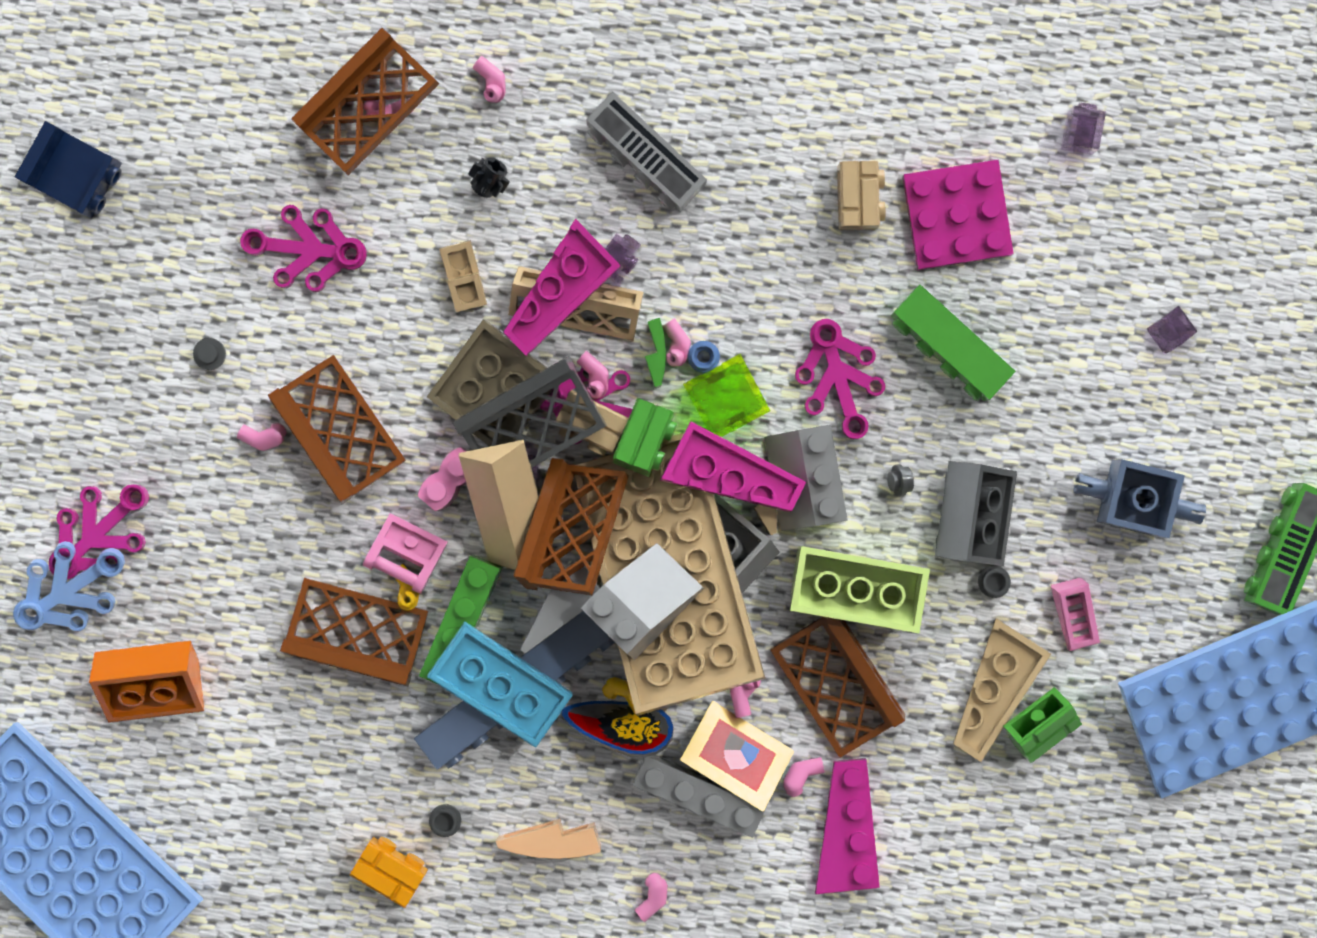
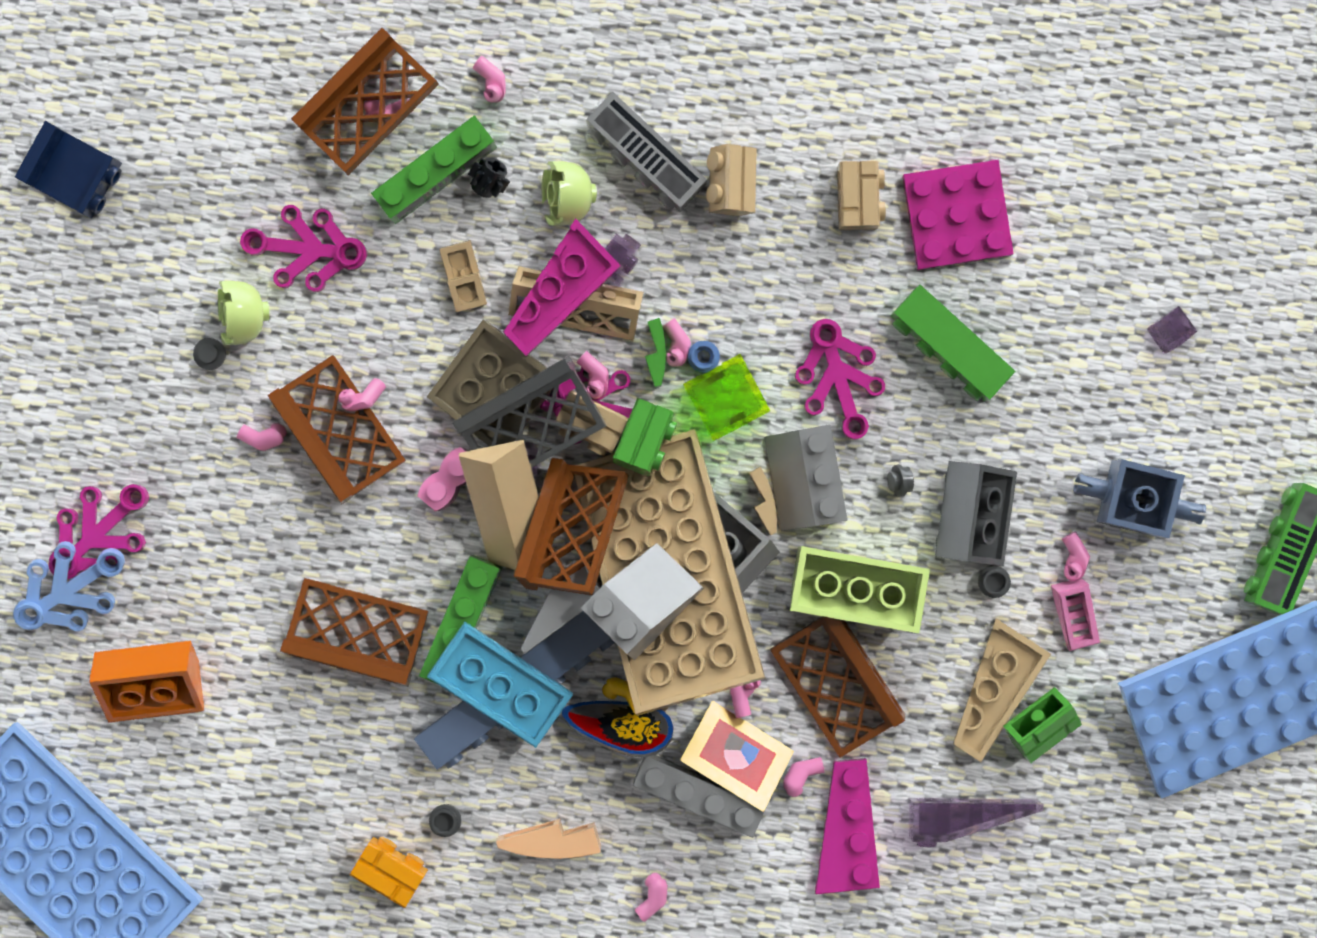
bright pink plate [363,513,448,594] -> none
yellow arm [395,563,419,610] -> none
dark pink wing [660,421,806,512] -> none
clear purple brick [1061,103,1106,155] -> none
none -> yellowish green cylinder [218,280,269,345]
none -> bright pink arm [338,378,386,412]
none -> bright green brick [371,115,497,224]
none -> yellowish green cylinder [541,161,597,226]
none -> tan brick [706,144,757,216]
none -> clear purple slope [909,798,1043,847]
none -> bright pink arm [1062,531,1090,581]

